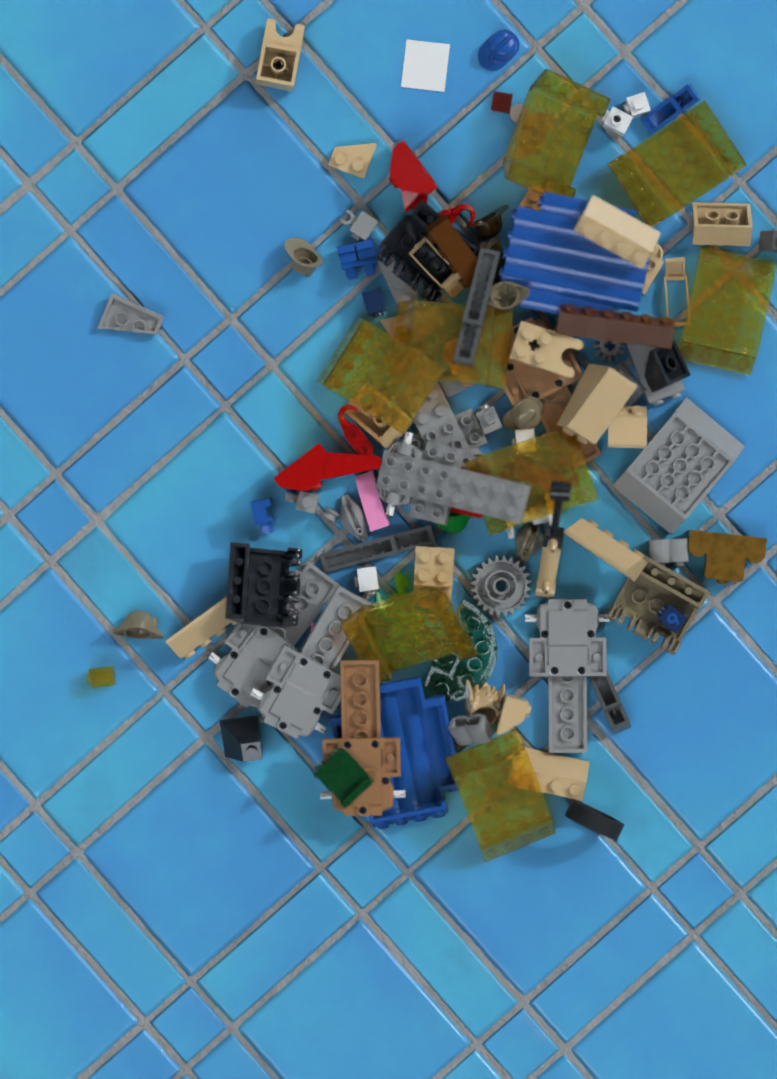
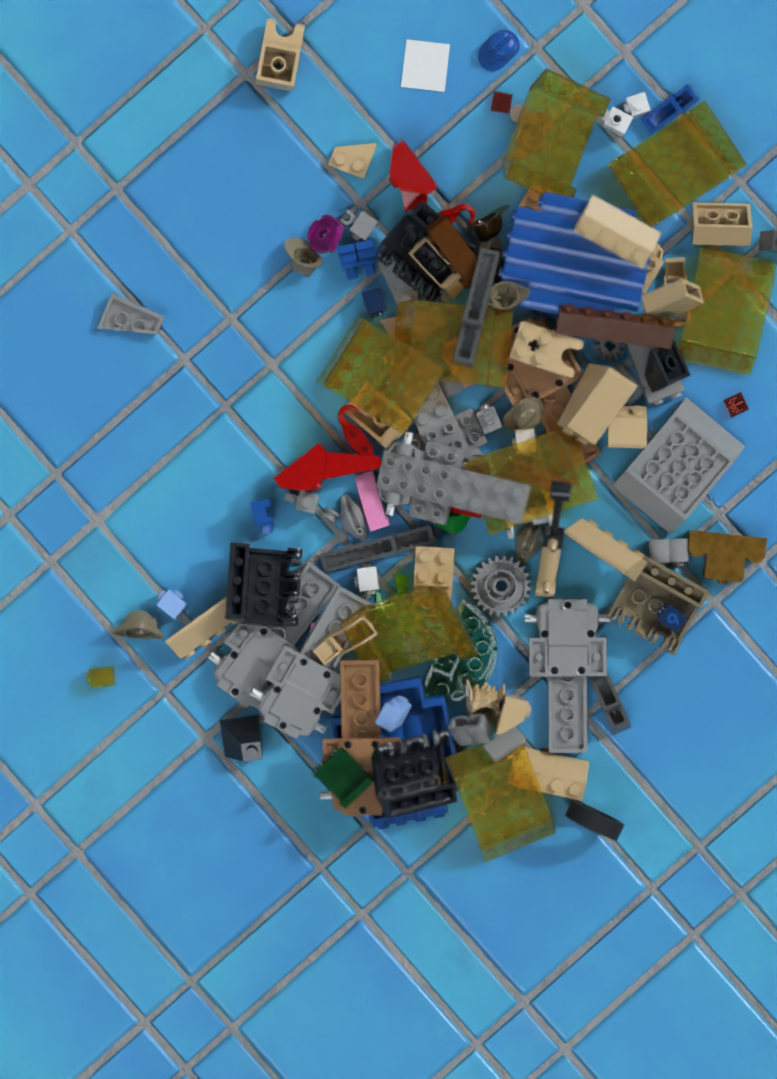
none -> light blue brick [157,589,188,619]
none -> magenta plate [307,215,344,254]
none -> tan piece [312,616,378,665]
none -> black slope [371,729,457,818]
none -> light blue brick [375,696,412,732]
none -> light grey tile [483,726,526,763]
none -> tan brick [642,278,704,318]
none -> clear red tile [723,392,749,418]

